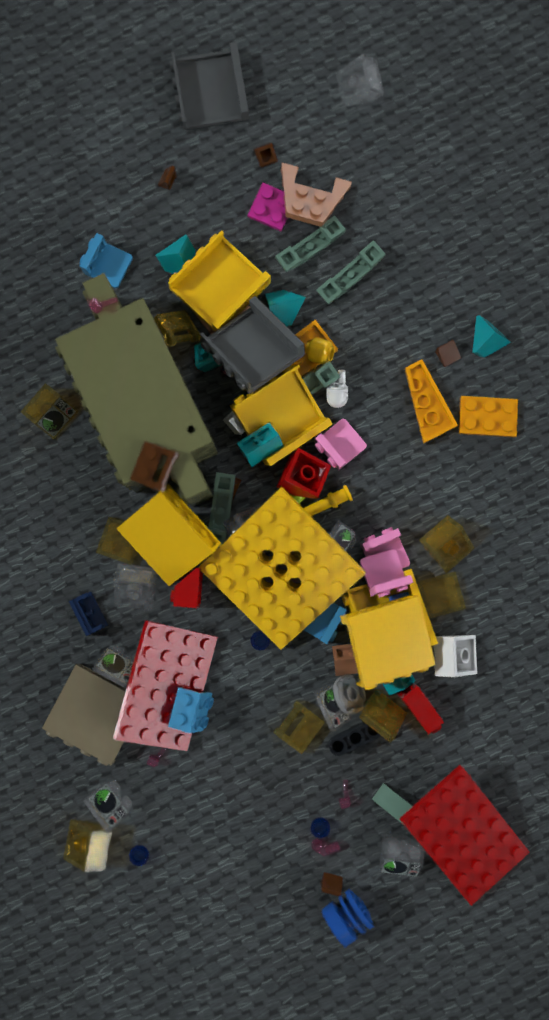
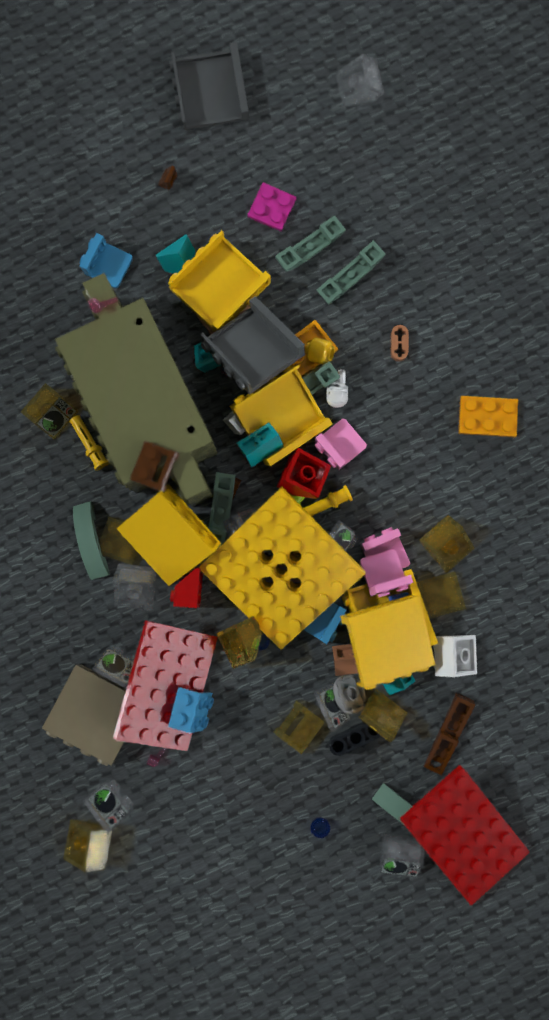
dark blue hinge [69,592,109,636] -> none
clear blue plate [129,845,149,866] -> none
clear yellow plate [154,310,200,347] -> none
reddish brown slope [253,142,278,168] -> none
teal slope [265,290,306,327] -> none
nougat wing [281,163,352,227] -> none
clear pink arm [311,838,341,856] -> none
reddish brown slope [321,872,343,897] -> none
blue wheel [322,889,374,947] -> none
clear pink hand [339,780,351,809] -> none
red slope [398,683,444,734] -> none
light orange wing [404,359,458,444] -> none
reddish brown slope [435,340,461,367] -> none
teal slope [472,315,511,357] -> none
none -> yellow pin [70,415,110,471]
none -> sand green slope [73,501,110,580]
none -> clear yellow slope [217,616,262,669]
none -> nougat beam [391,325,409,362]
none -> reddish brown slope [424,692,475,775]

